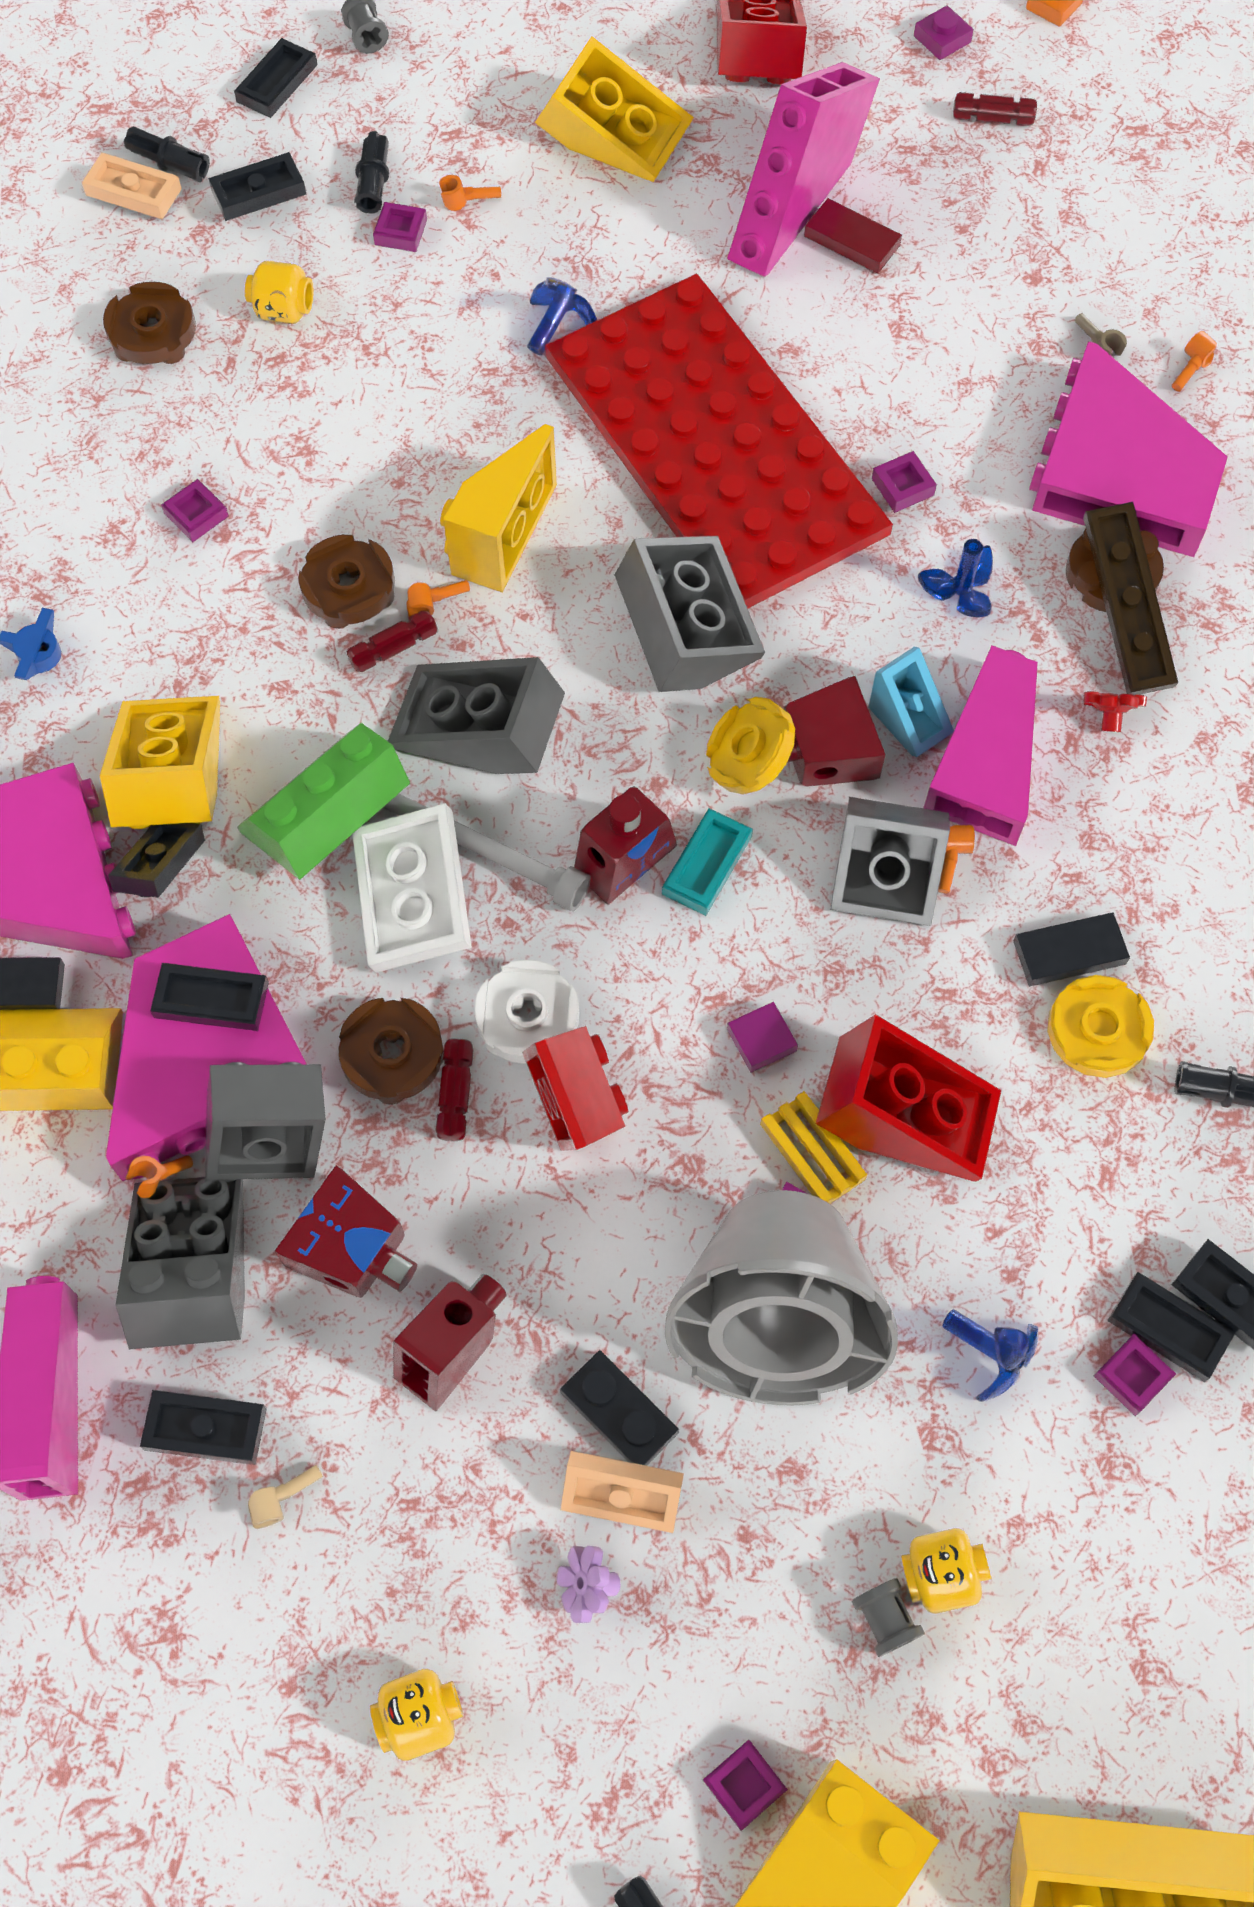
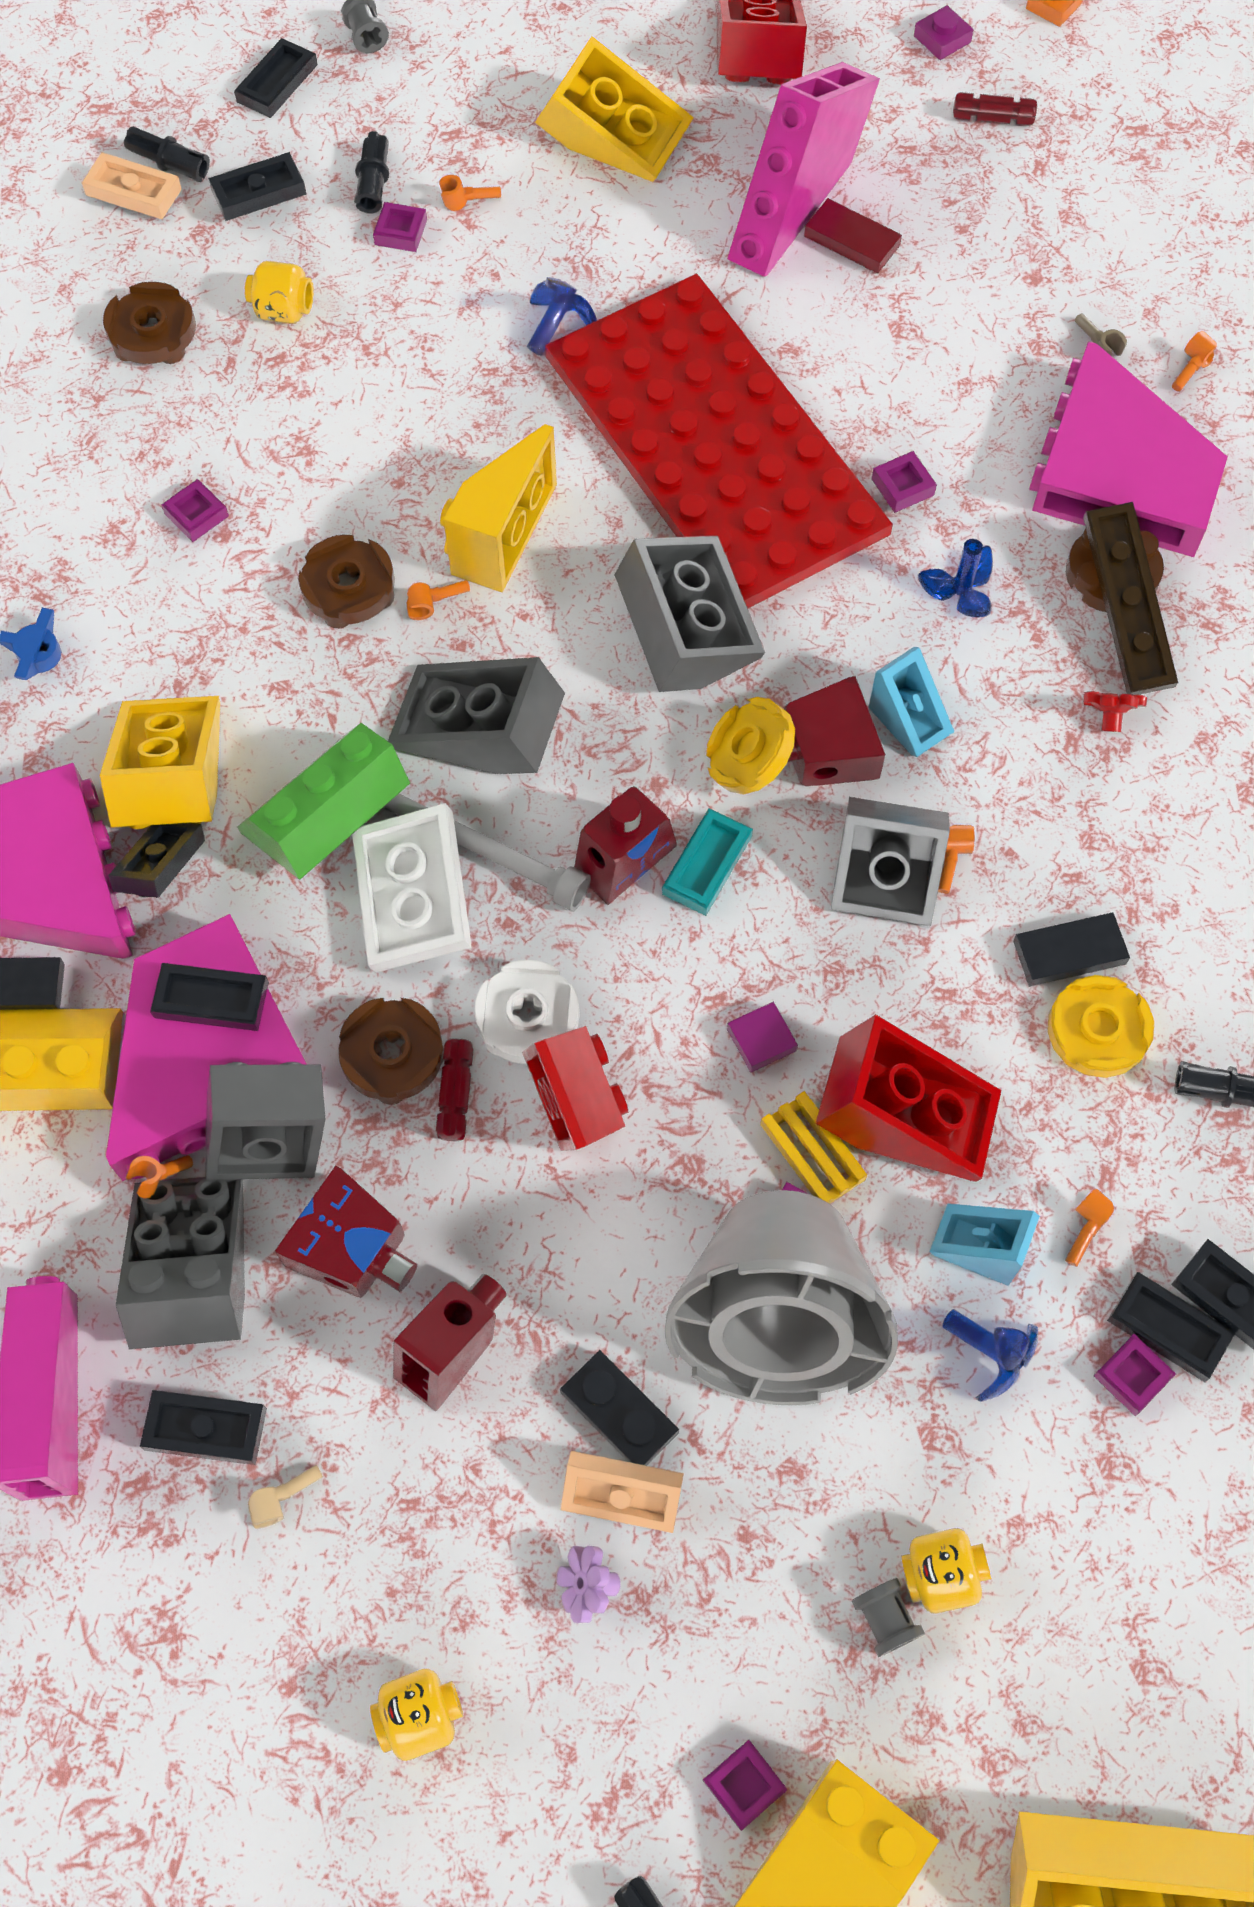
dark red axle [346,611,438,672] -> none
dark pink slope [923,645,1038,846] -> none
none -> medium azure slope [930,1203,1040,1286]
none -> orange hand [1065,1189,1114,1267]

